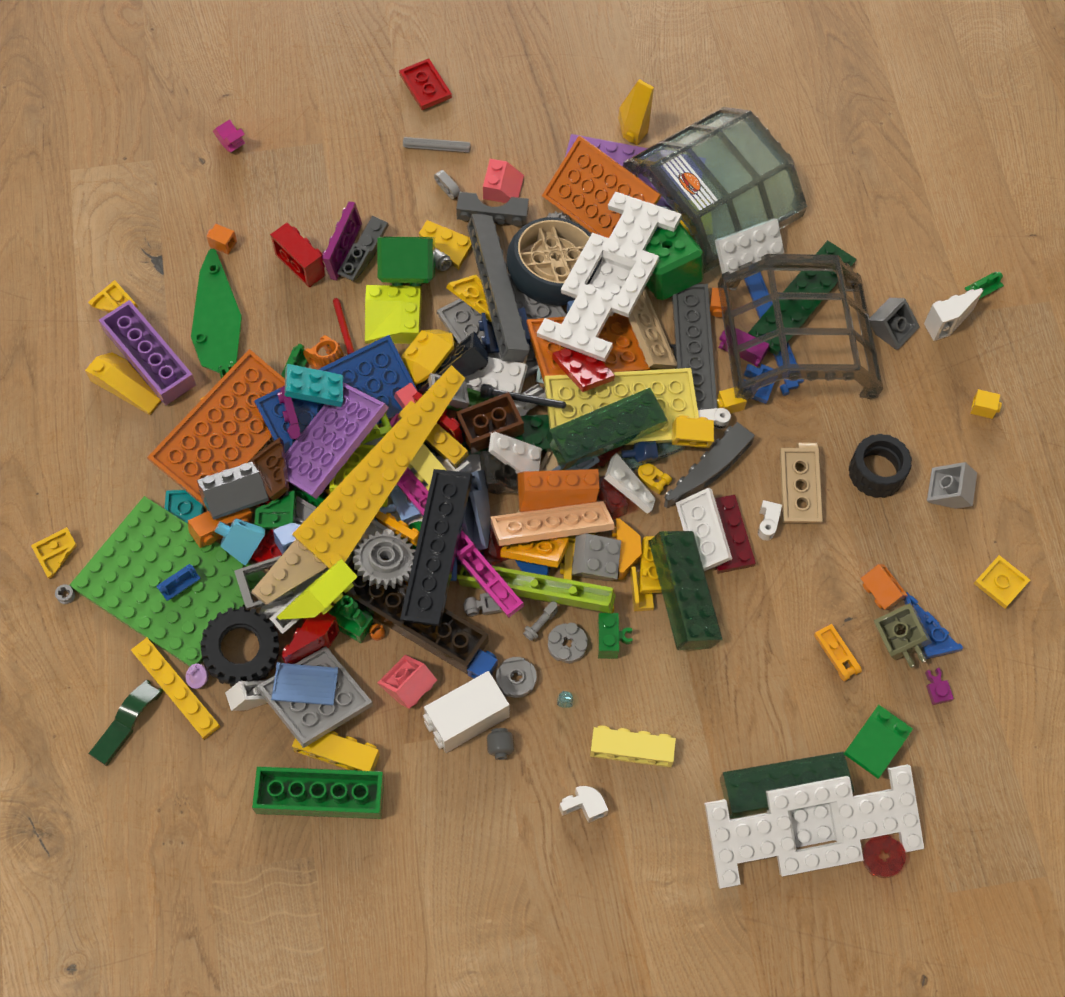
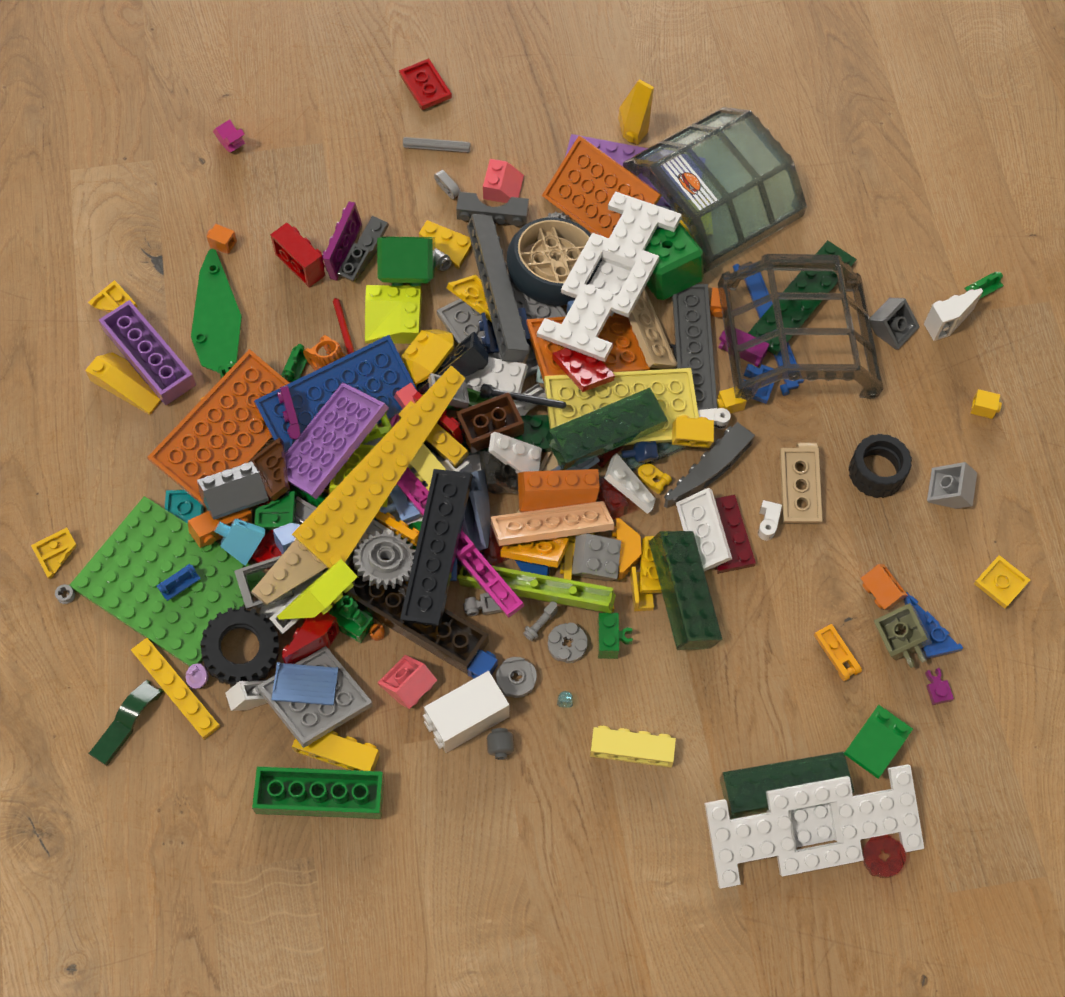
teal plate [284,364,343,407] -> none
white brick [559,786,608,823] -> none
white plate [715,219,784,275] -> none

